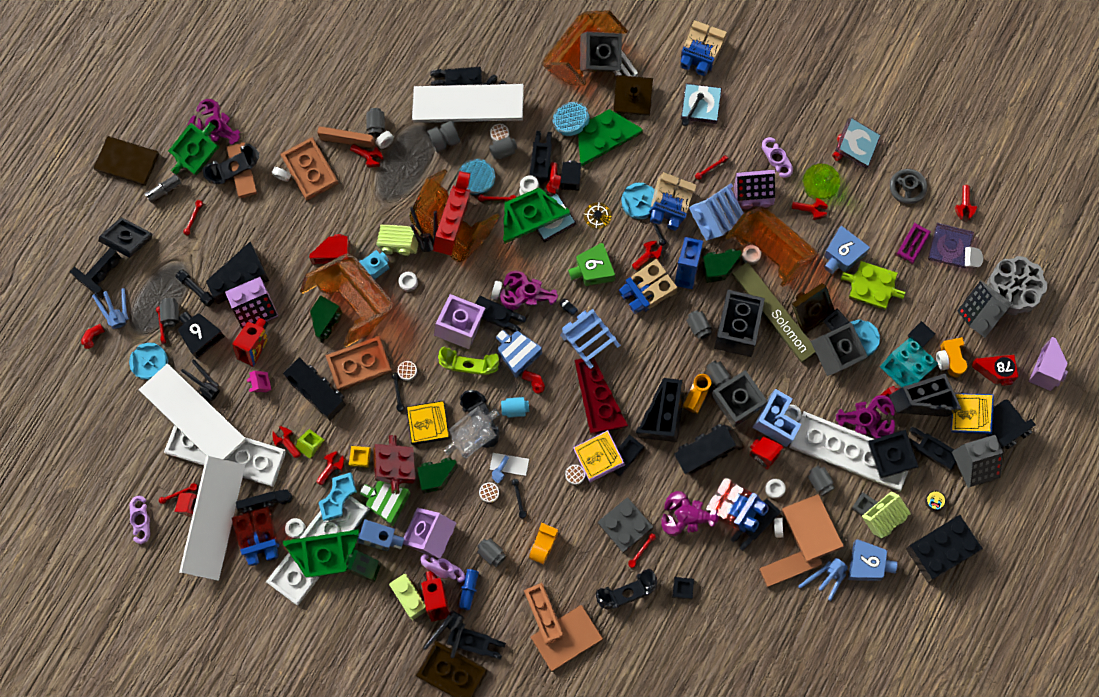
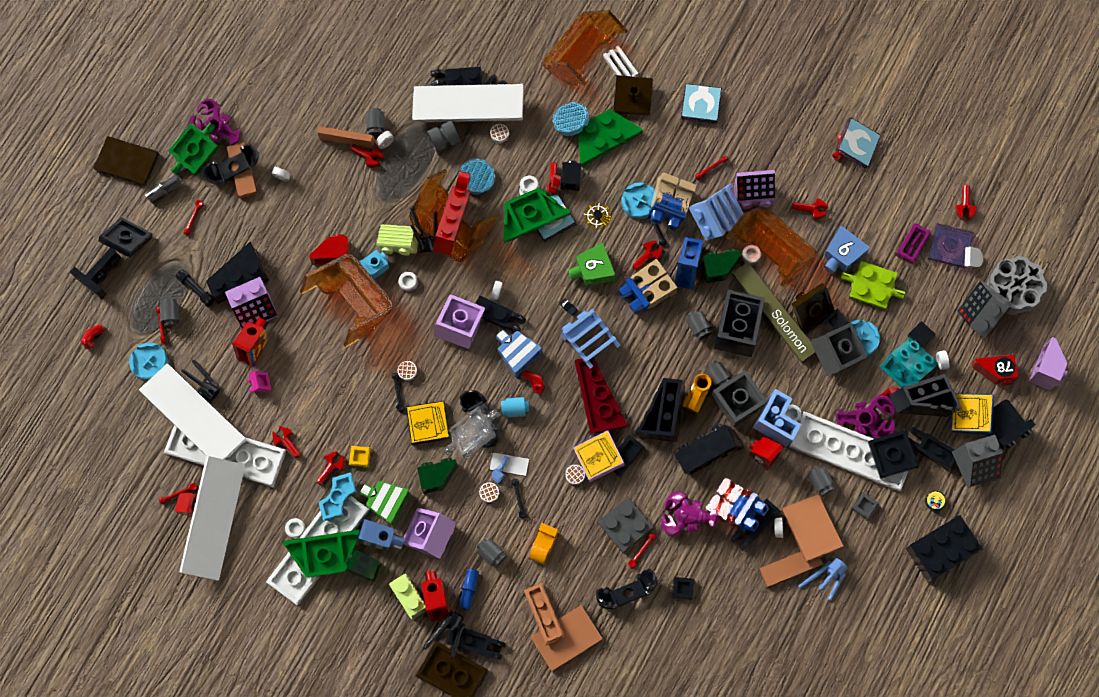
medium blue plant [92,288,129,329] -> none
lavender piece [130,496,150,544] -> none
black torso [178,311,225,359] -> none
clear red hips [231,507,279,566] -> none
black hinge [235,489,293,514] -> none
nougat tile [280,137,339,201] -> none
black wedge [283,357,346,421] -> none
lime slope [296,429,324,458] -> none
dark green slope [310,295,342,343] -> none
nougat tile [325,336,392,391] -> none
dark red plate [374,435,415,494] -> none
lavender piece [421,554,465,582] -> none
lime piece [438,346,499,375] -> none
red hinge [478,195,516,202] -> none
dark grey brick [489,136,518,160] -> none
magenta animal [500,270,558,310] -> none
black hinge [529,130,552,181] -> none
dark grey slope [580,32,622,72] -> none
hips [680,20,727,76] -> none
black hinge [682,93,704,126] -> none
lavender piece [762,137,793,178] -> none
white tile [765,479,786,499] -> none
clear neon green tile [803,163,840,200] -> none
medium blue torso [848,539,897,581] -> none
yellowish green brick [862,492,911,538] -> none
dark grey piece [890,169,927,204] -> none
light orange leg [940,337,967,377] -> none

